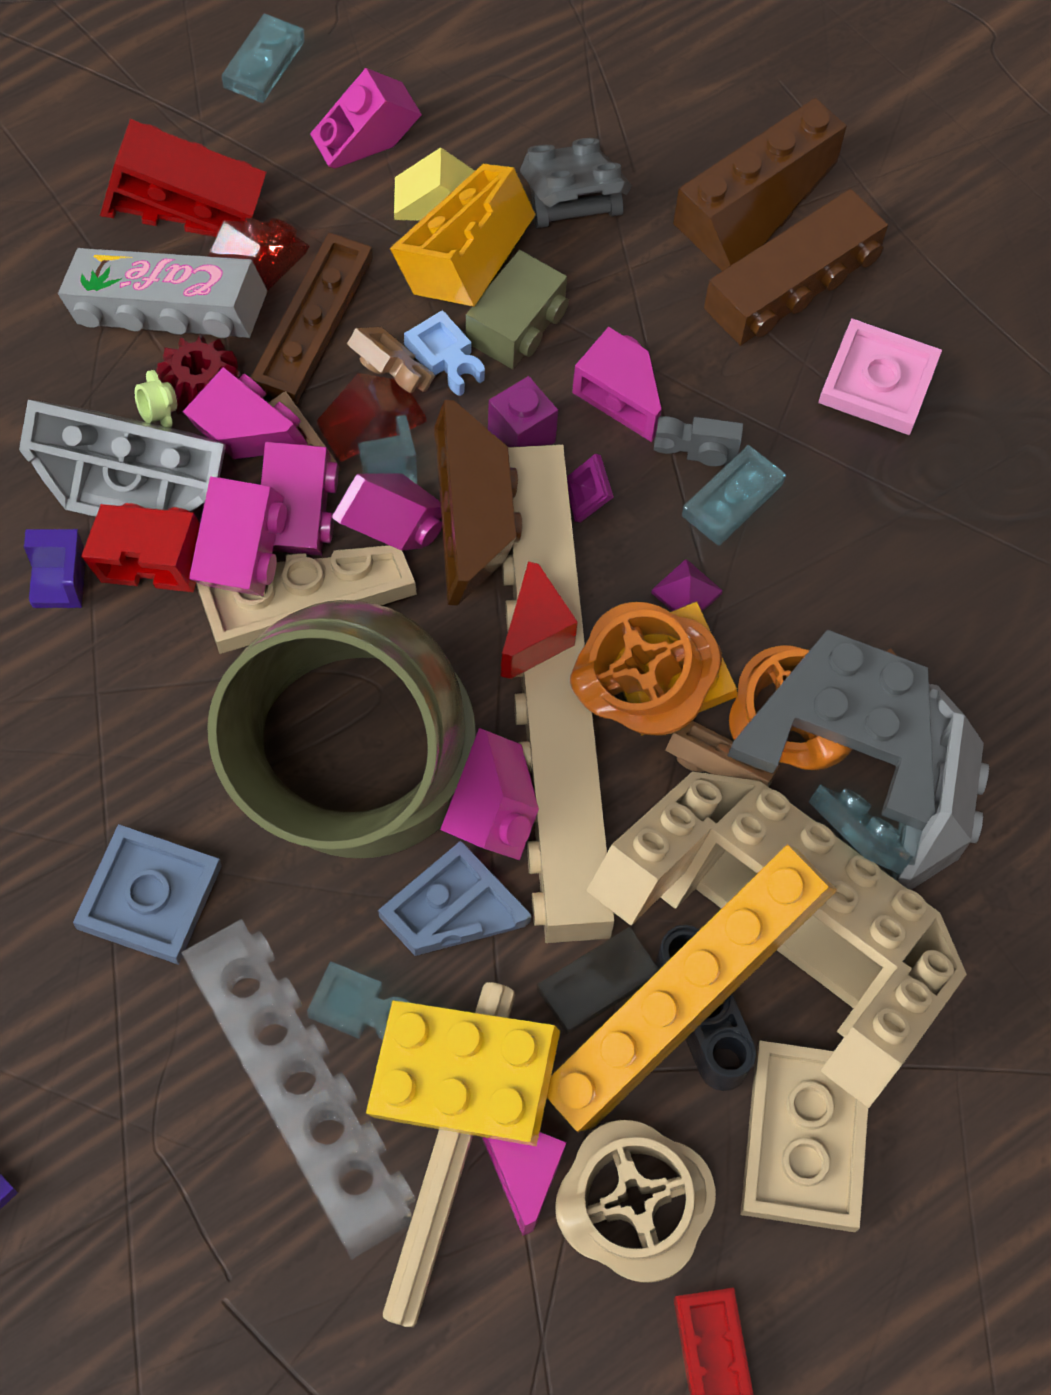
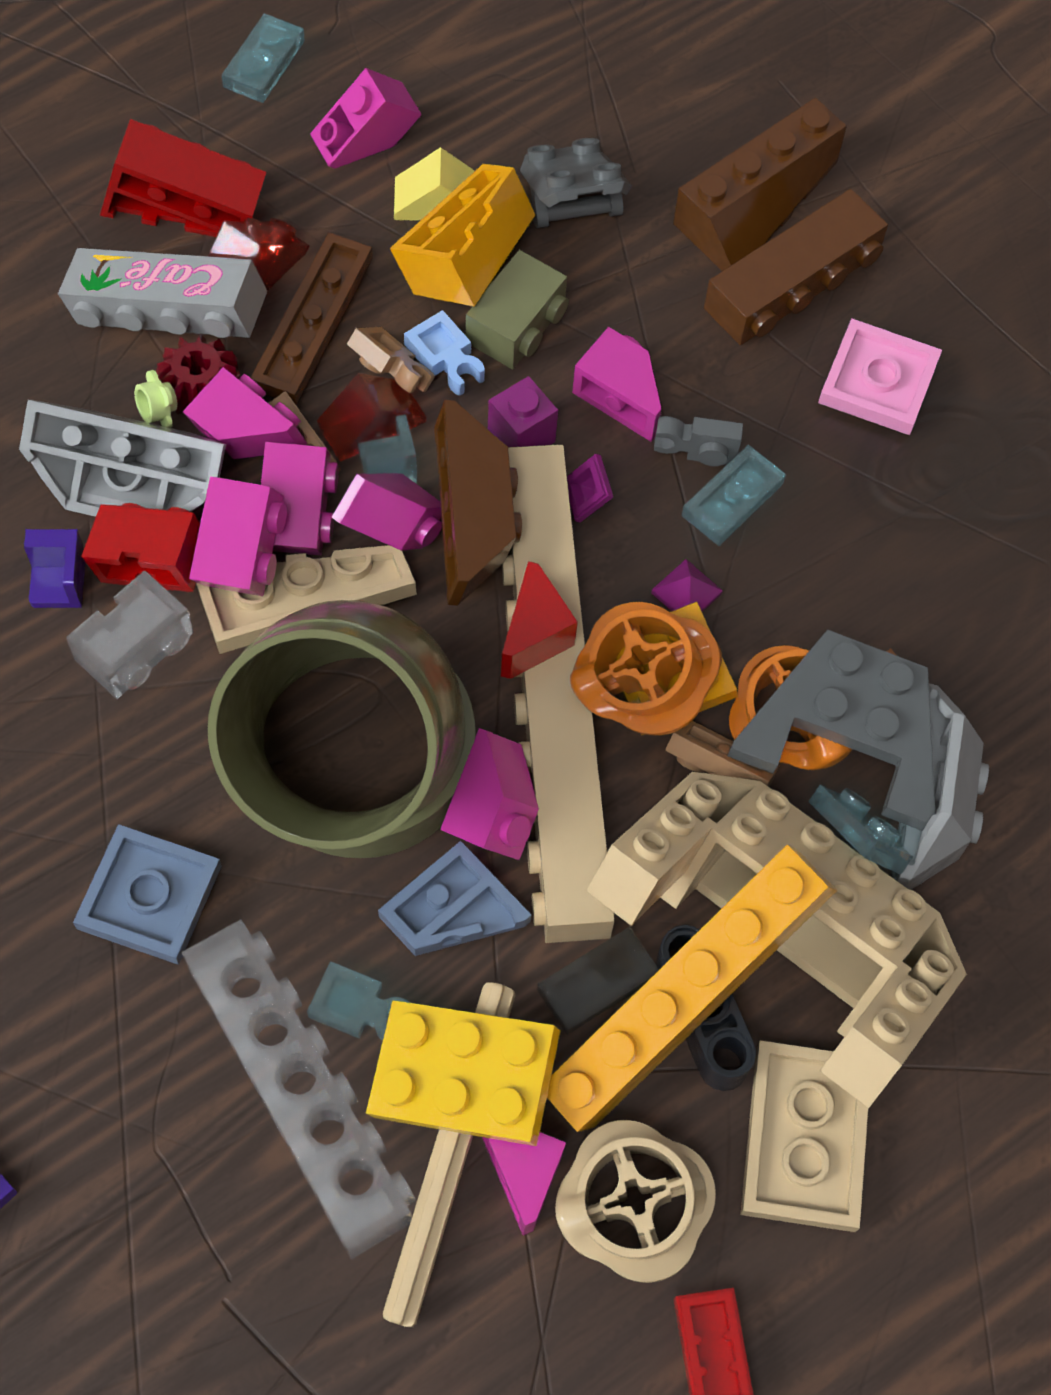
none -> clear brick [66,571,194,699]

